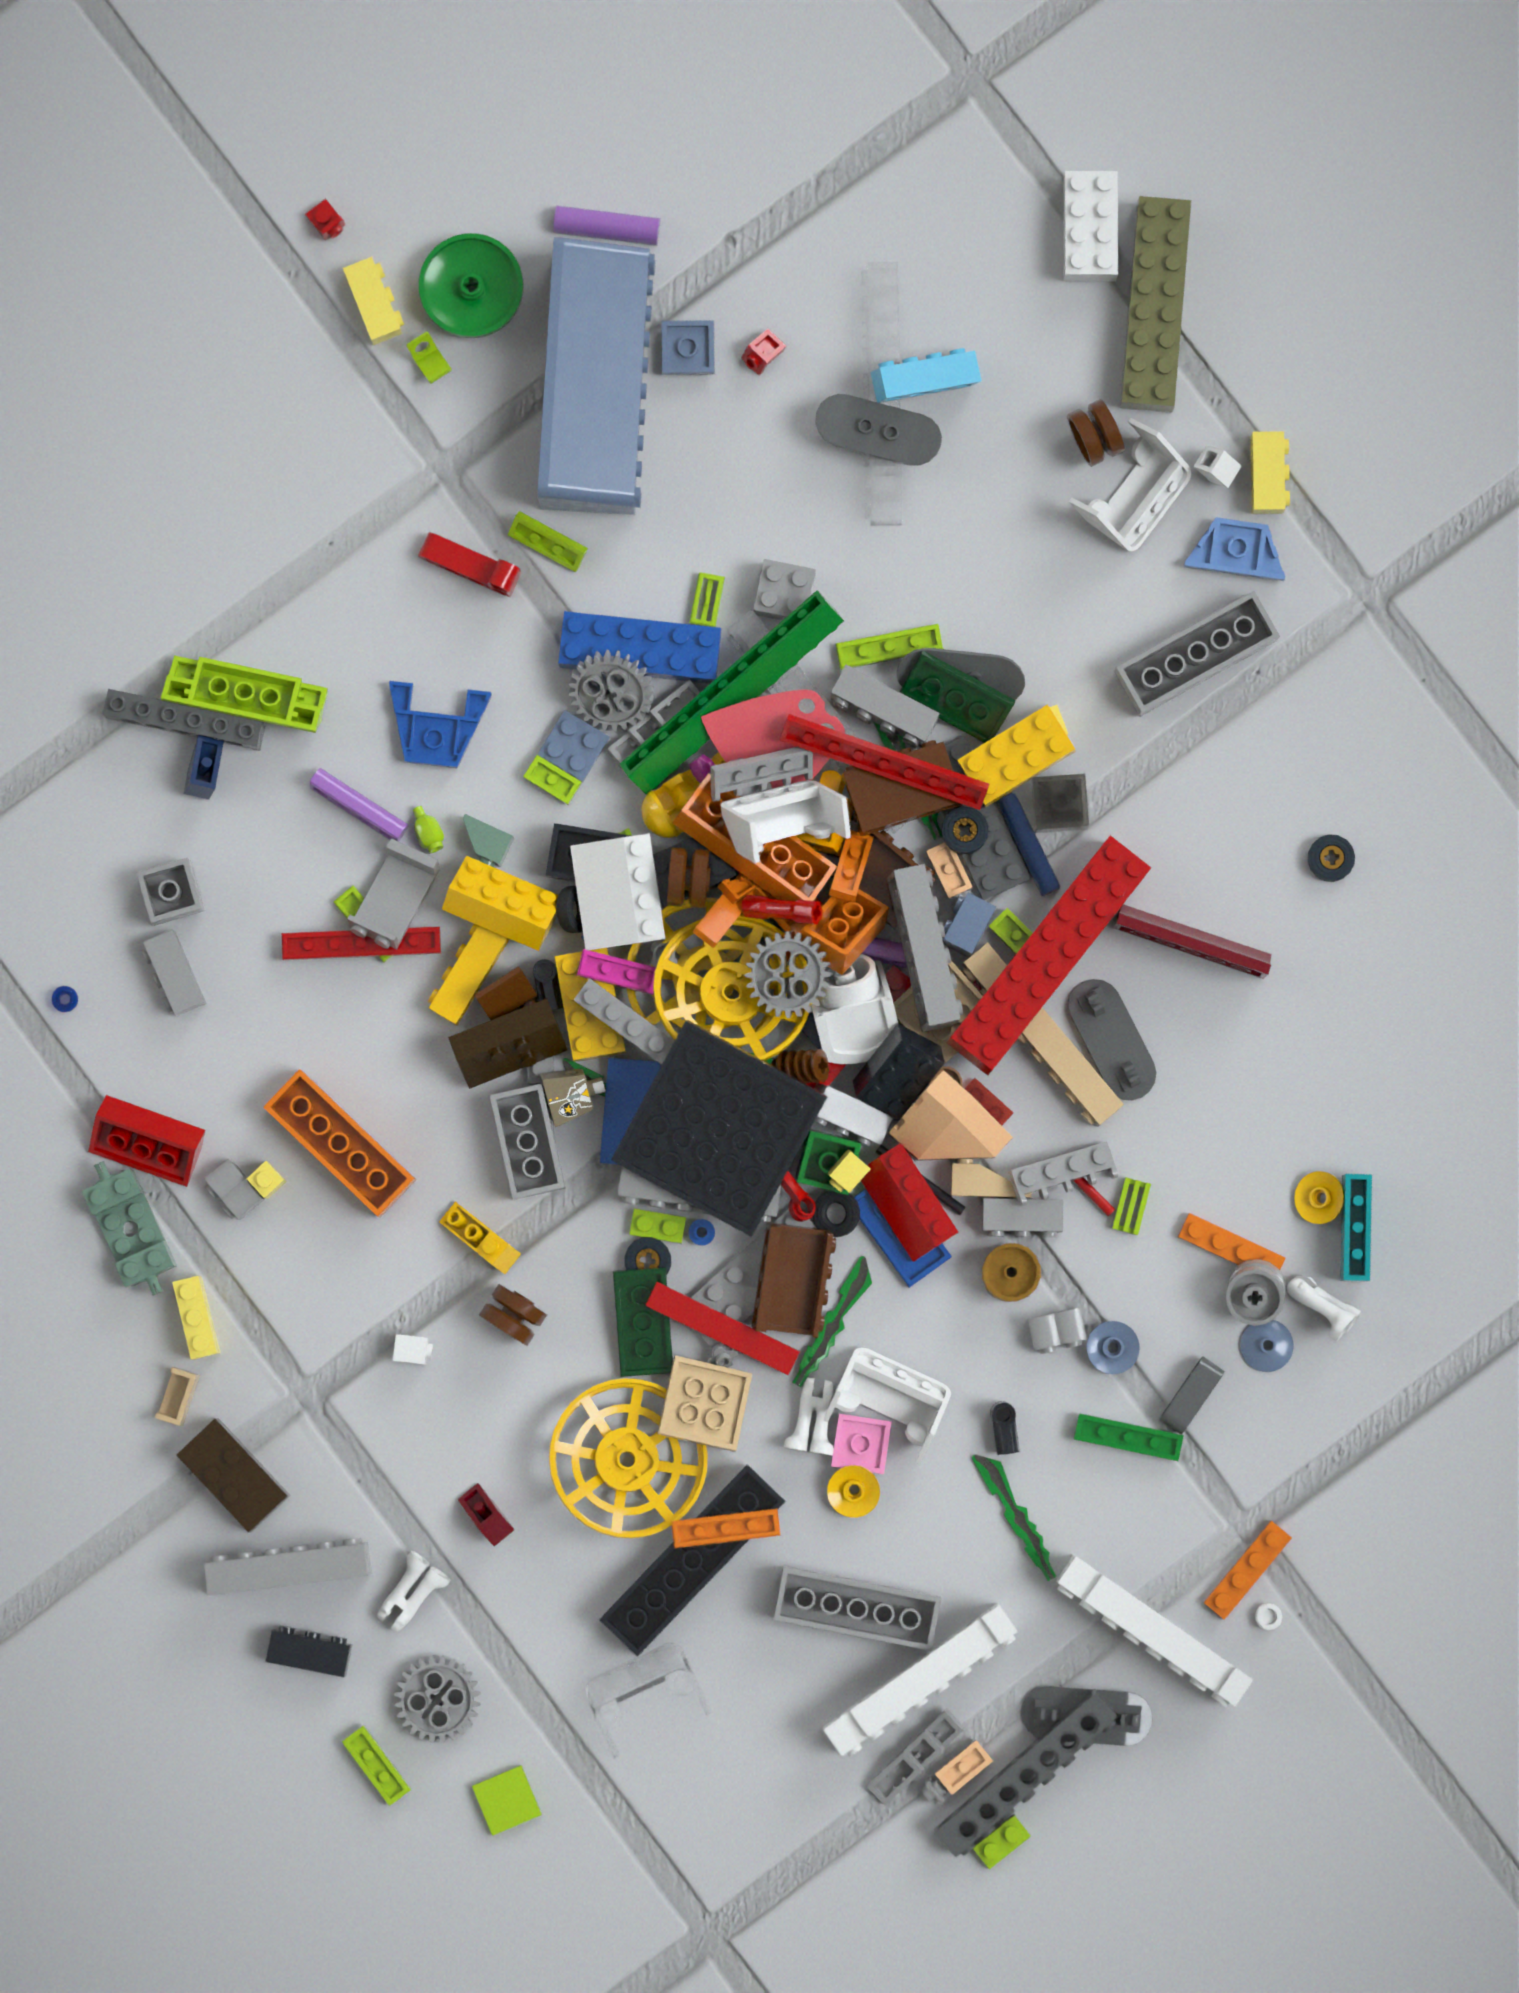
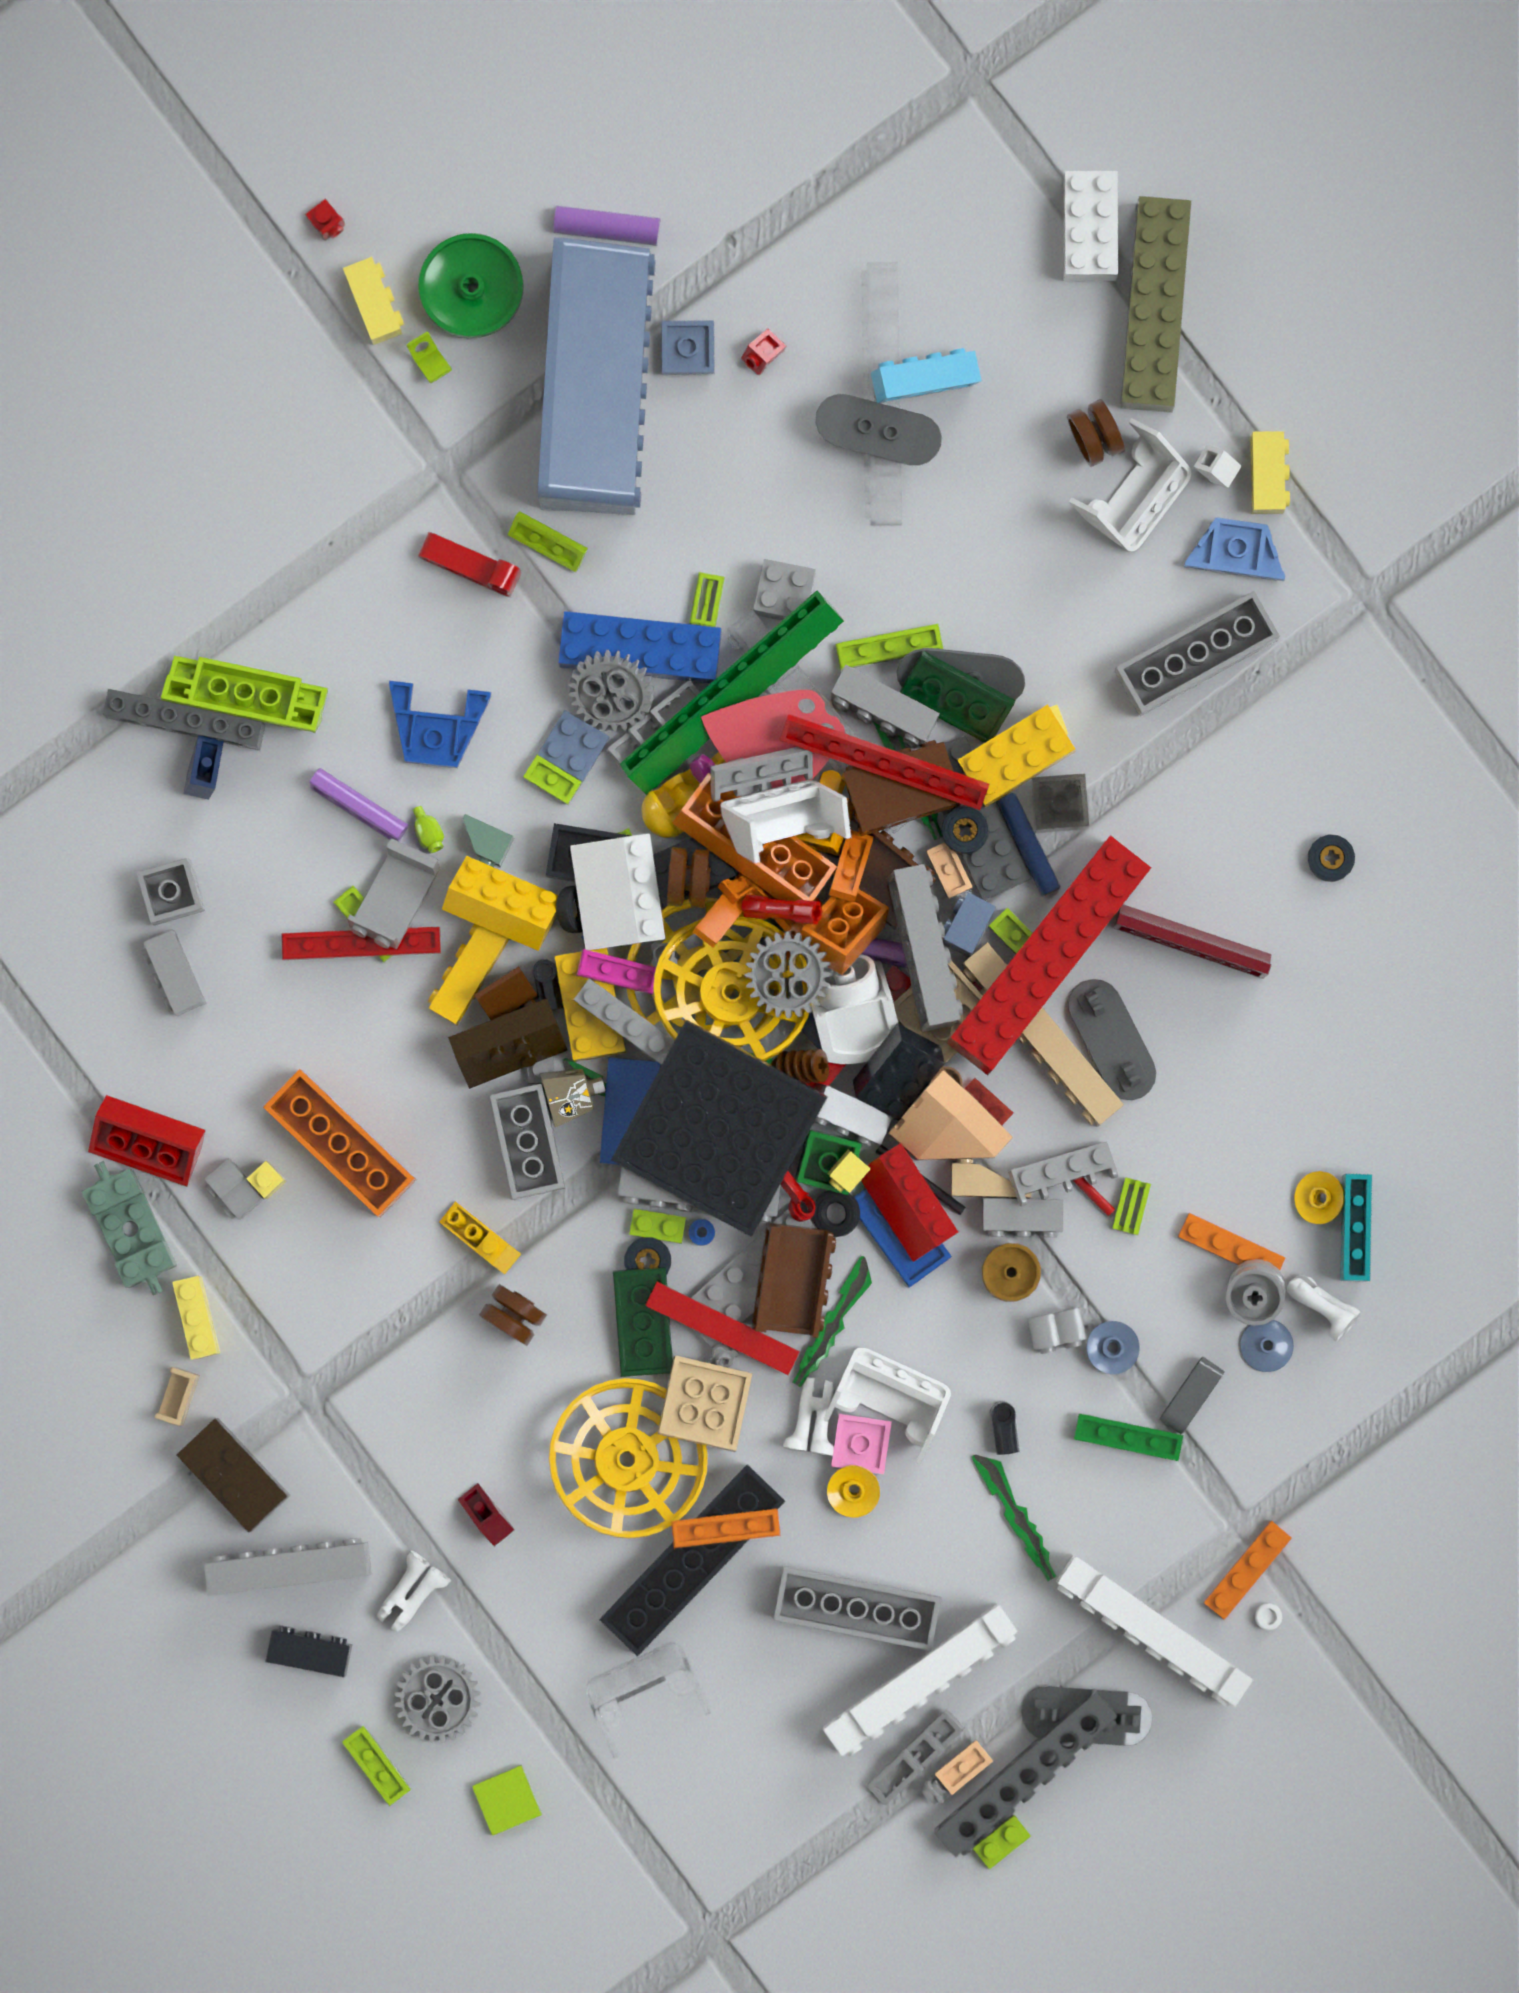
clear blue plate [52,986,78,1012] -> none
white brick [393,1334,433,1364] -> none

